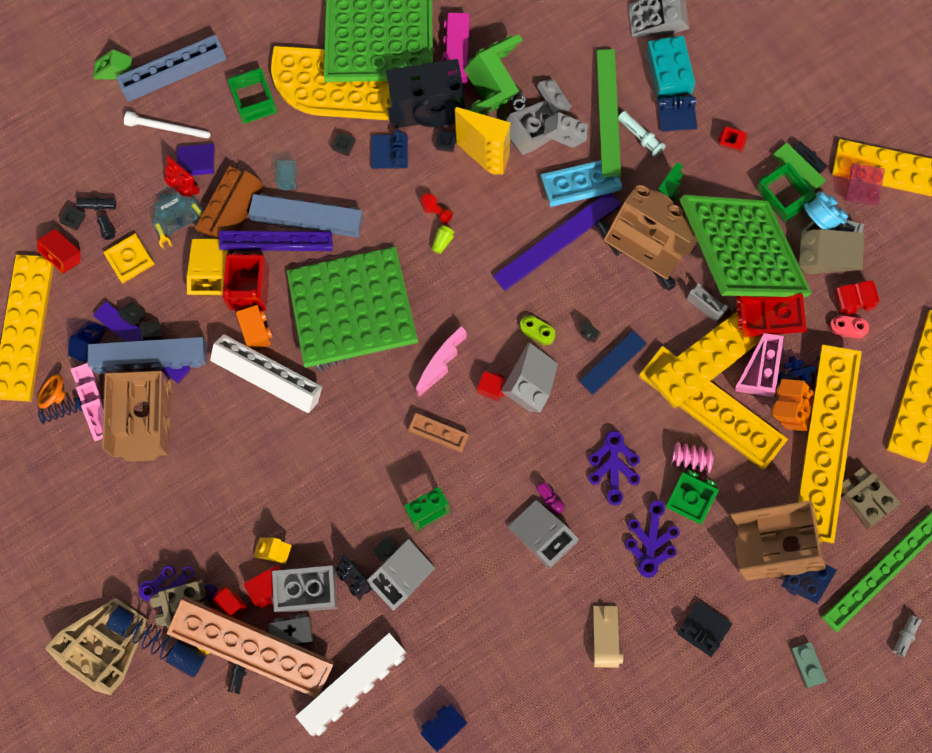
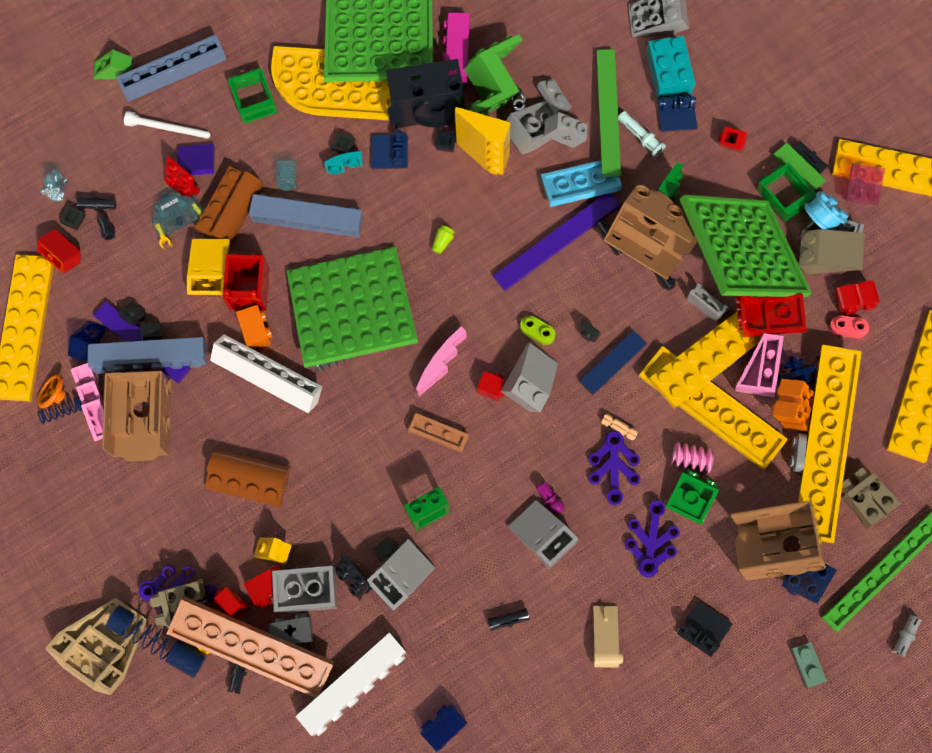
yellow tile [103,233,155,283] -> none
dark purple tile [219,231,333,251] -> none
red leg [421,193,454,224] -> none
none -> clear light blue hips [40,170,68,202]
none -> dark orange brick [205,449,291,507]
none -> teal slope [325,151,363,175]
none -> black pin [488,608,530,631]
none -> light nougat axle [601,414,638,440]
none -> light grey plate [790,433,807,473]

